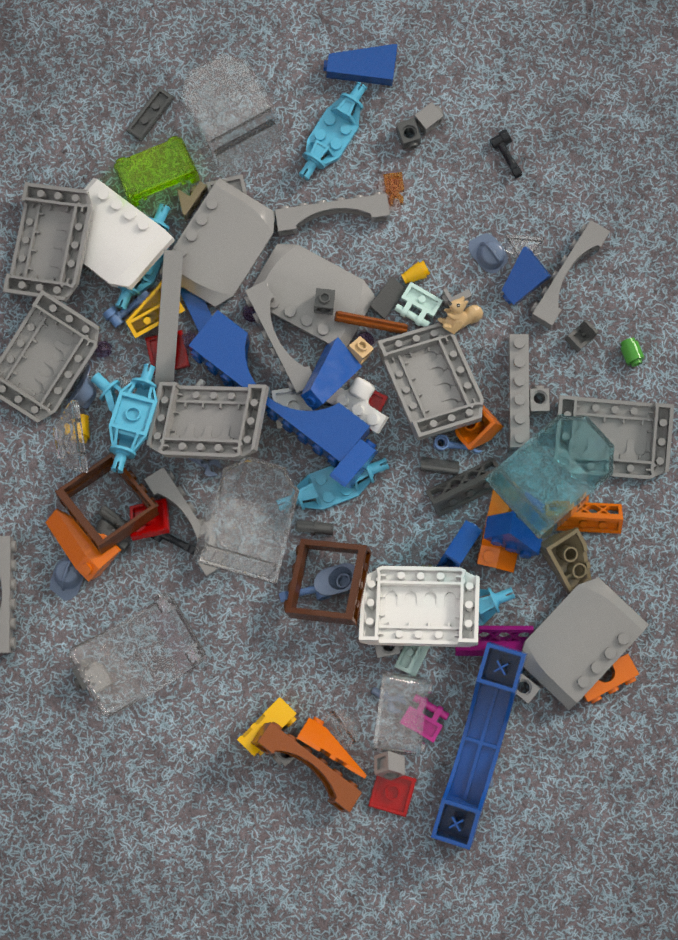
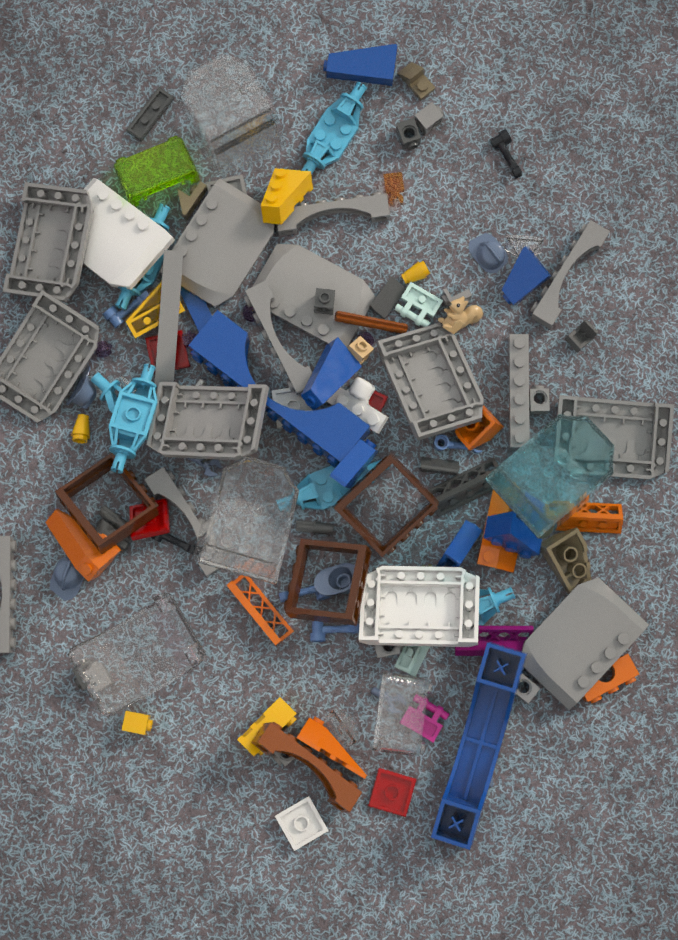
clear wing [53,400,88,473] -> none
light grey brick [374,751,405,780] -> none
bright green brick [620,337,645,367] -> none
none -> yellow brick [122,711,153,735]
none -> orange fence [226,572,294,646]
none -> yellow wedge [261,168,313,225]
none -> white plate [275,796,329,851]
none -> medium blue brick [310,621,359,642]
none -> reddish brown window [334,452,439,557]
none -> dark tan slope [397,62,435,101]

